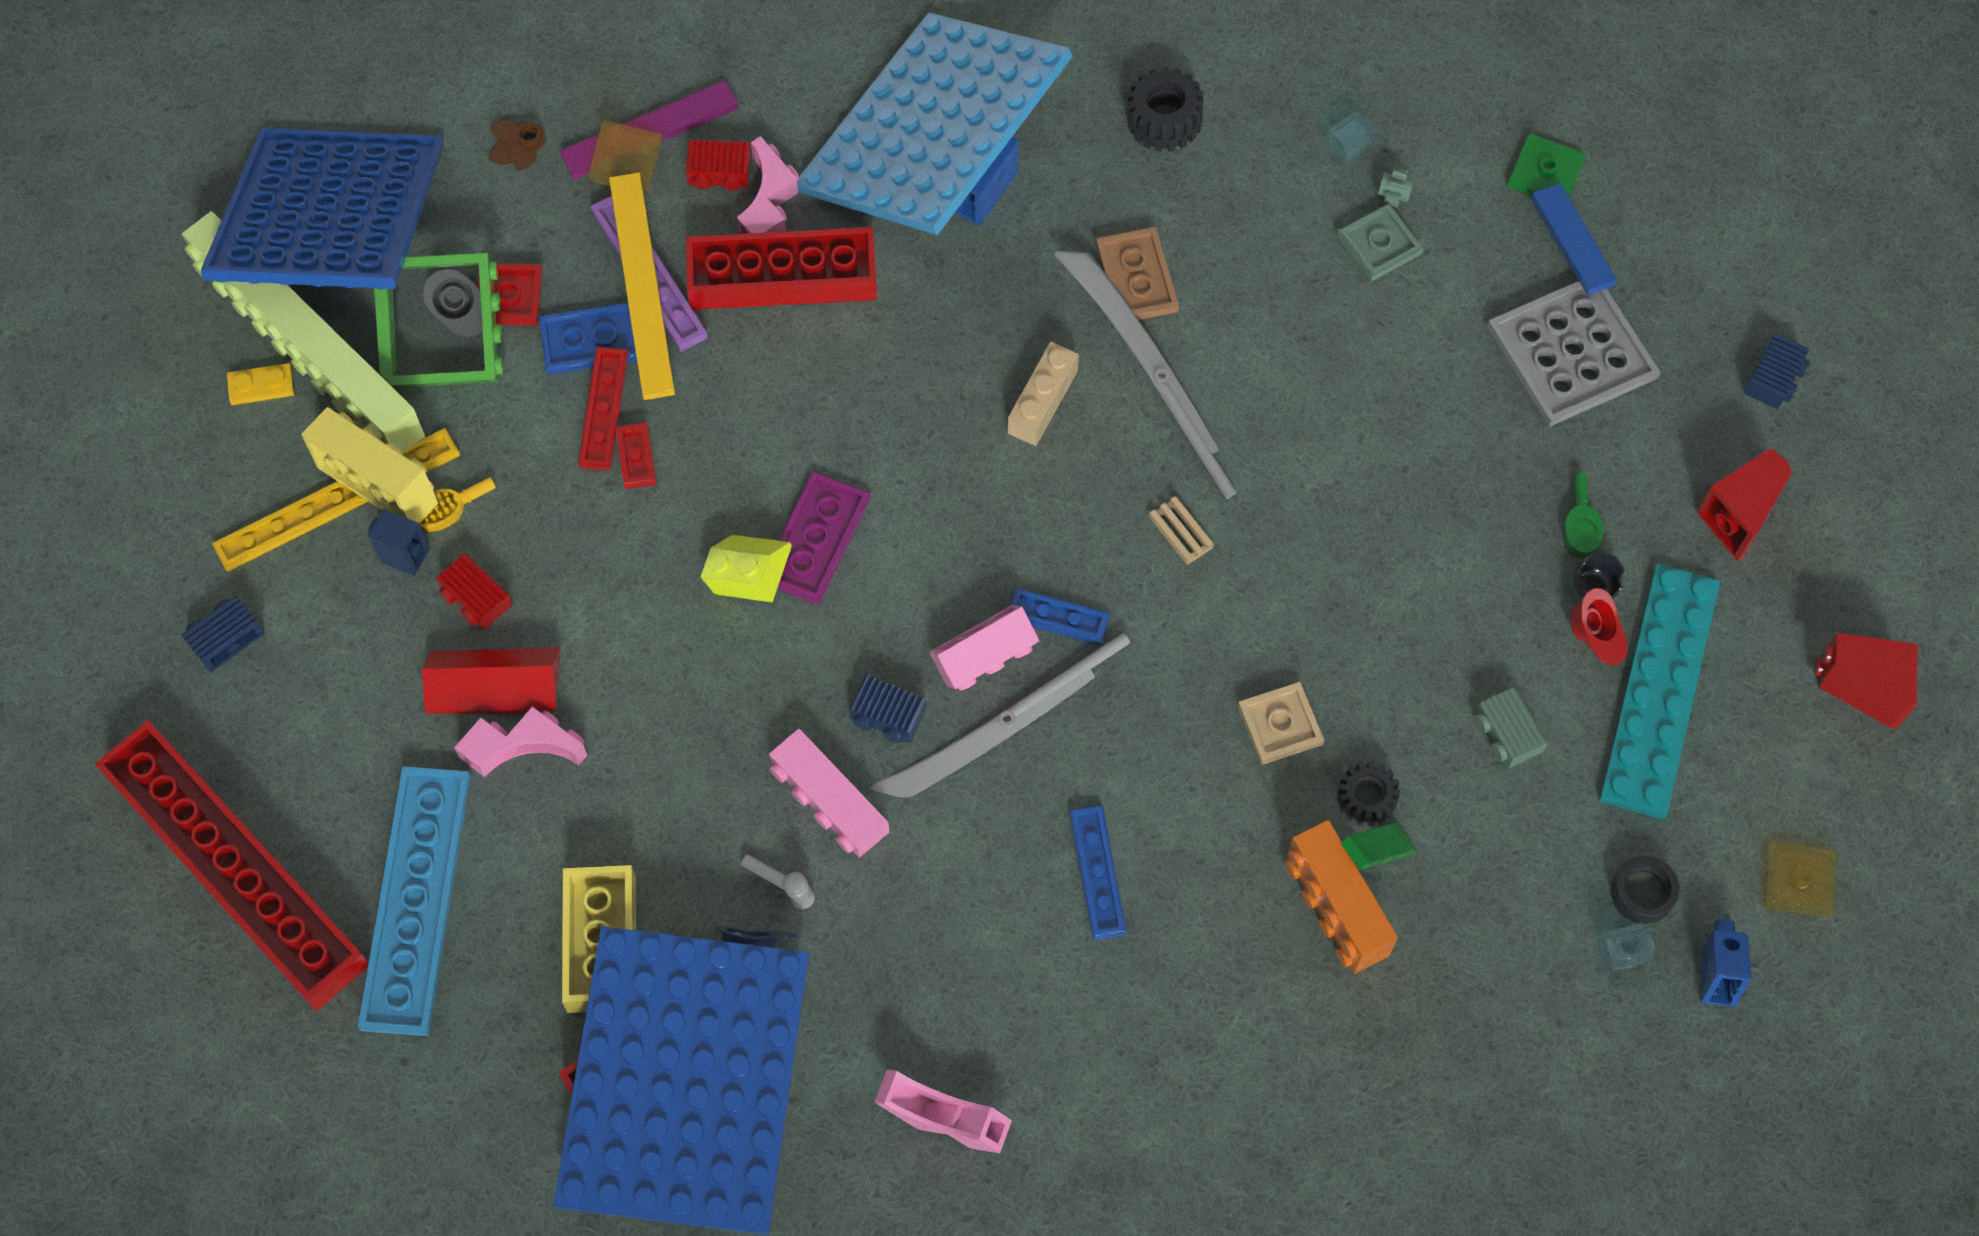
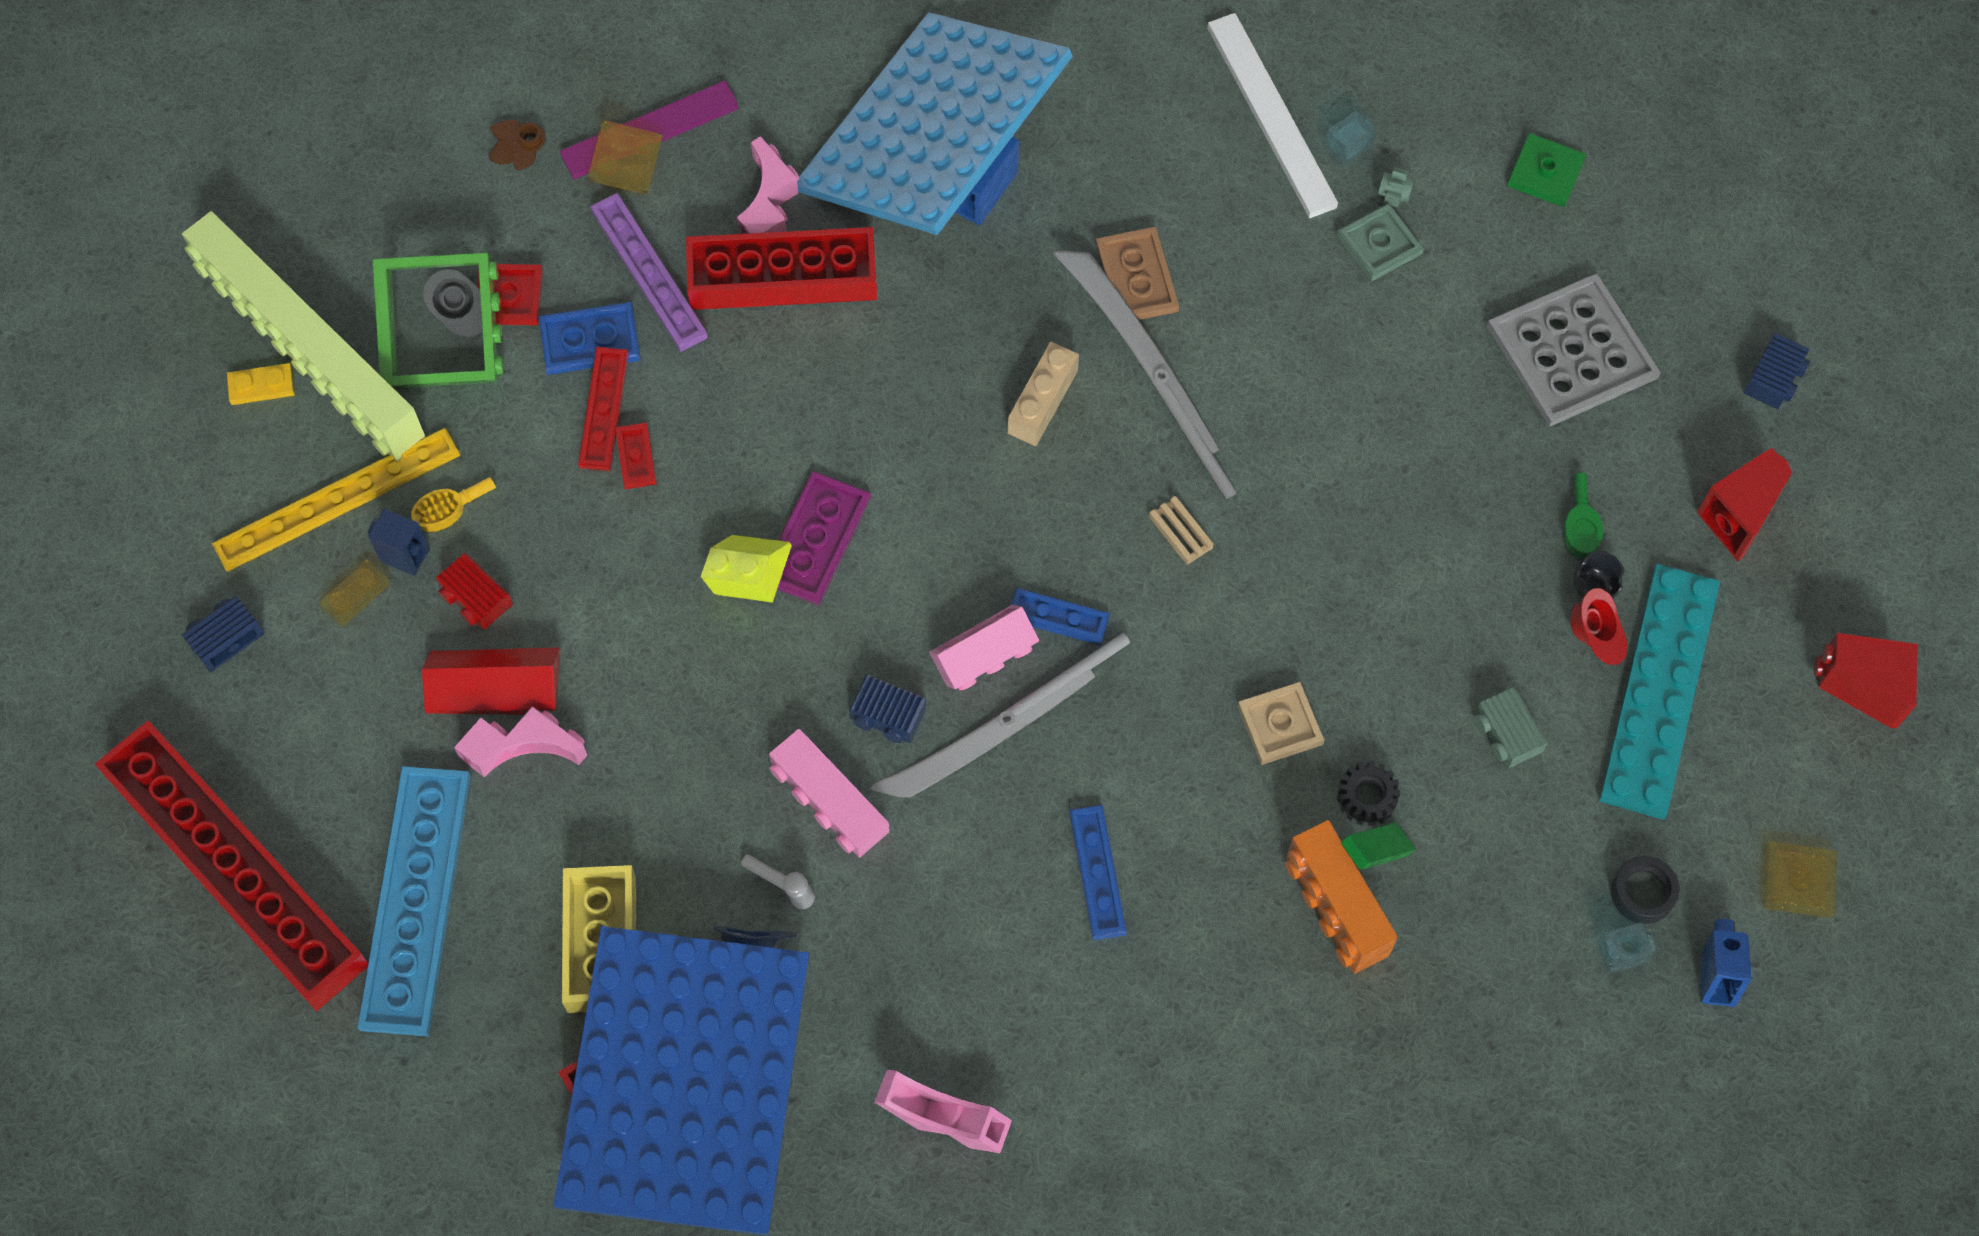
blue plate [201,128,444,290] -> none
light yellow brick [301,407,438,523] -> none
yellow tile [609,172,675,400] -> none
red brick [686,139,751,191] -> none
black tyre [1127,67,1204,152] -> none
blue tile [1531,183,1617,296] -> none
none -> clear yellow plate [319,560,391,628]
none -> white tile [1207,13,1338,218]

